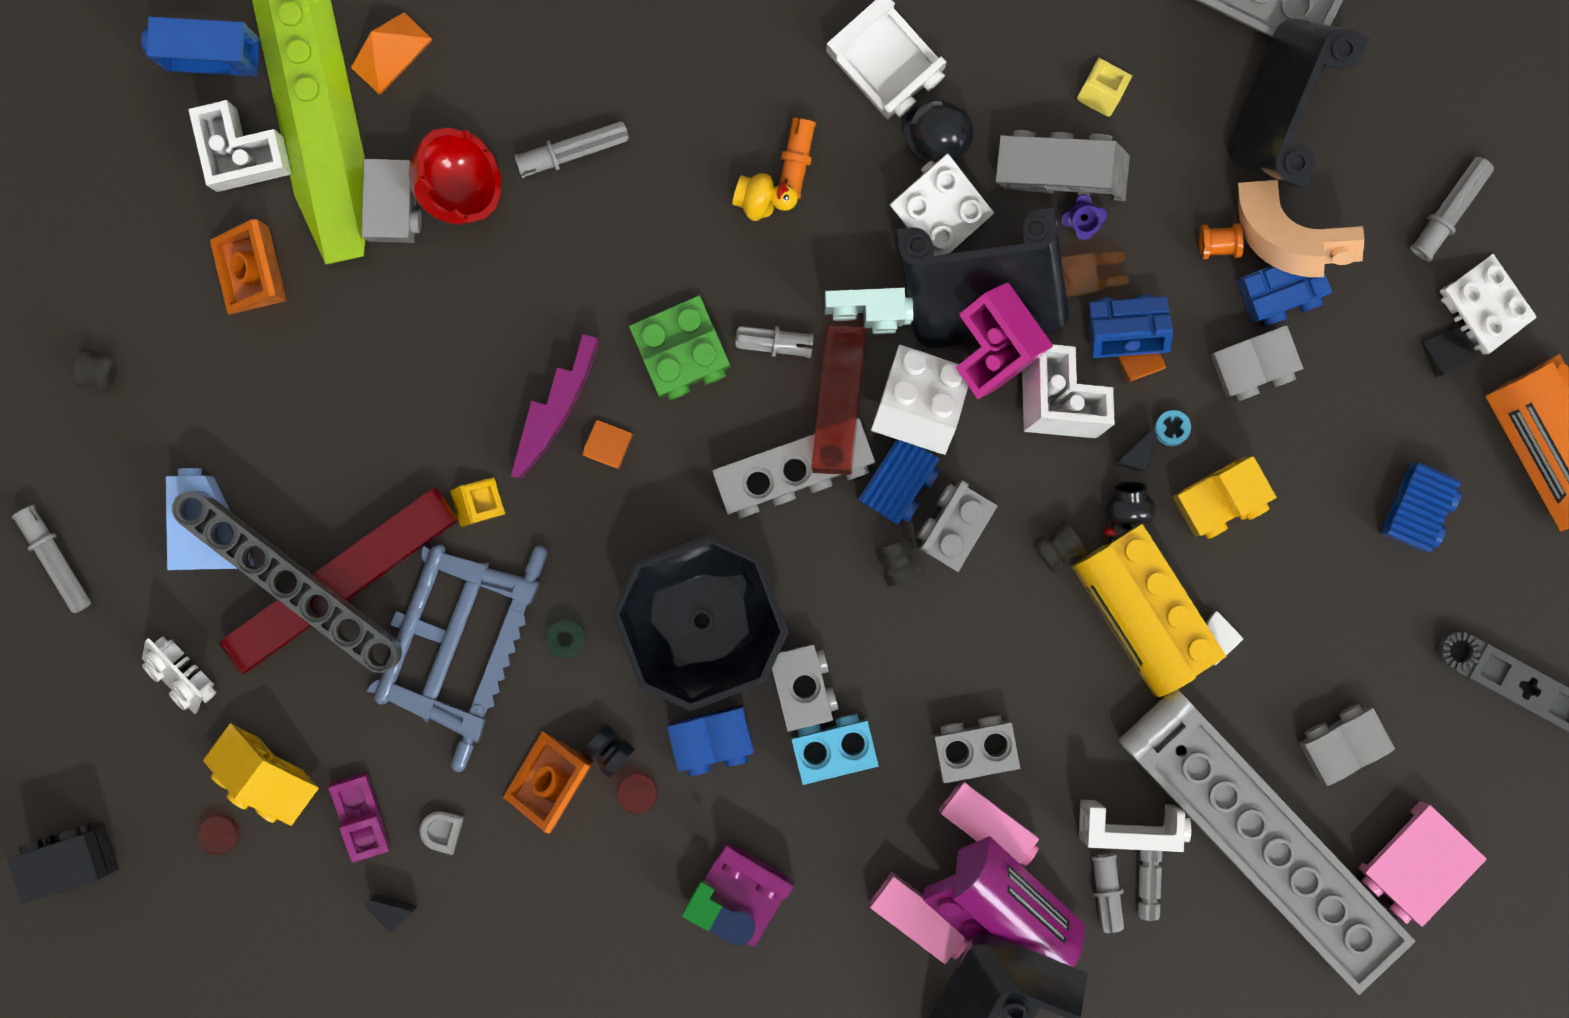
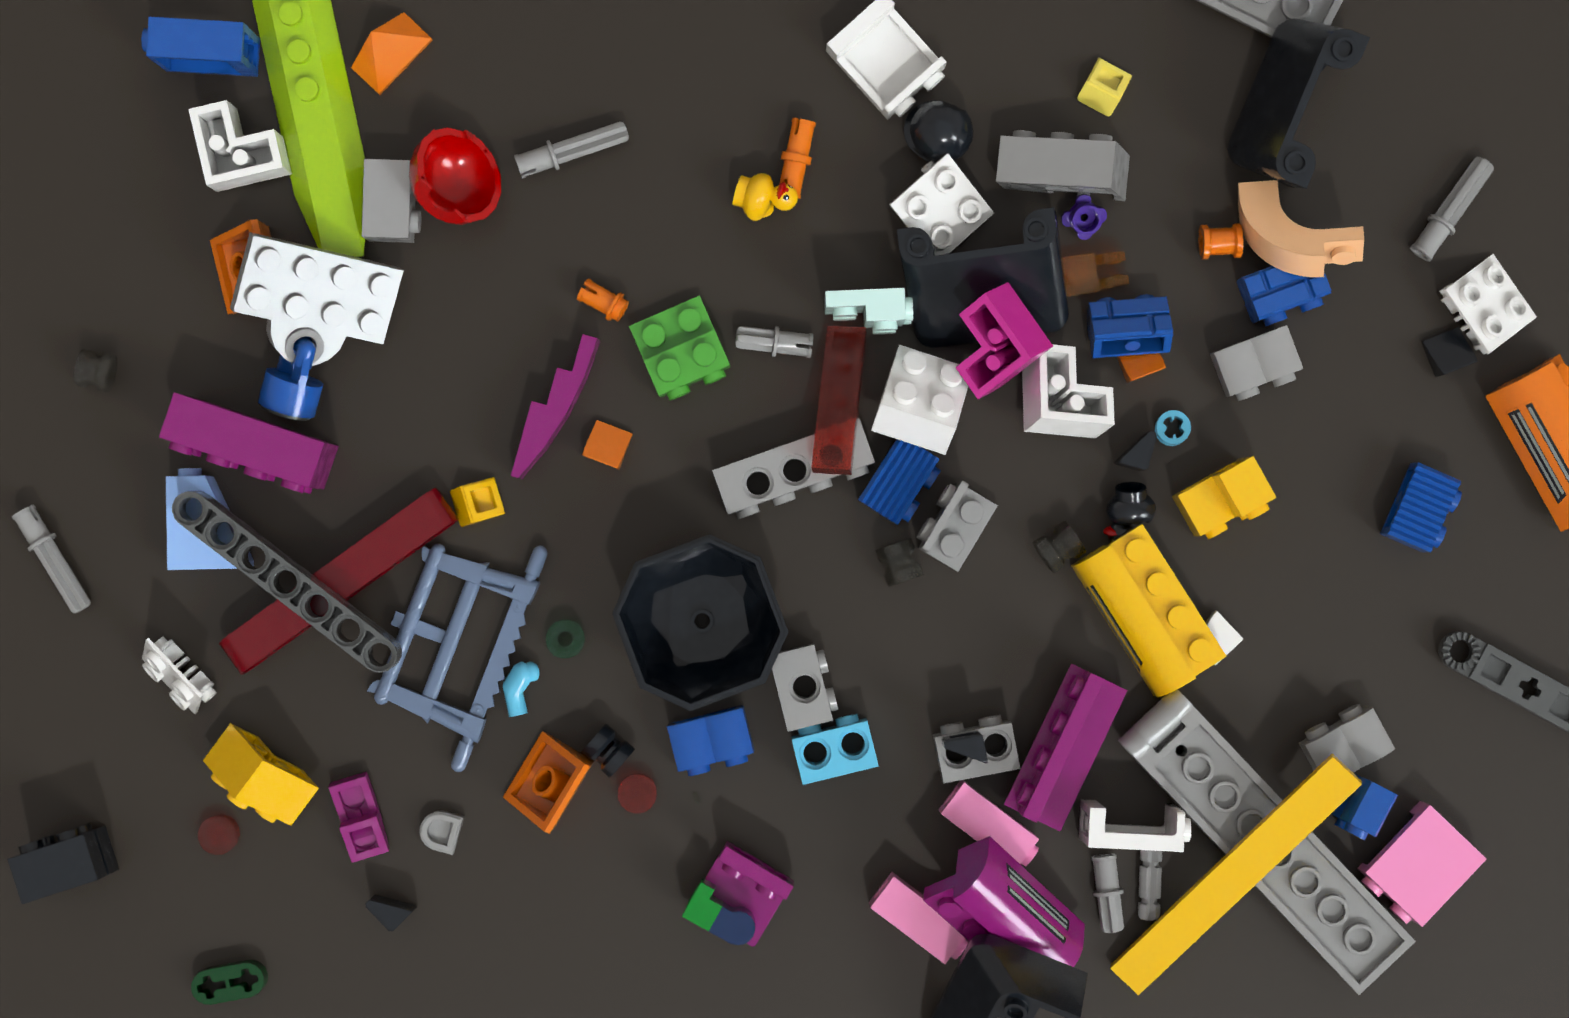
none -> magenta brick [159,392,339,494]
none -> dark green beam [191,960,268,1005]
none -> plate [230,232,404,421]
none -> medium azure arm [503,661,540,717]
none -> orange pin [577,278,629,322]
none -> black slope [941,731,988,764]
none -> magenta brick [1004,663,1128,831]
none -> yellow tile [1110,753,1362,995]
none -> blue brick [1331,774,1398,840]

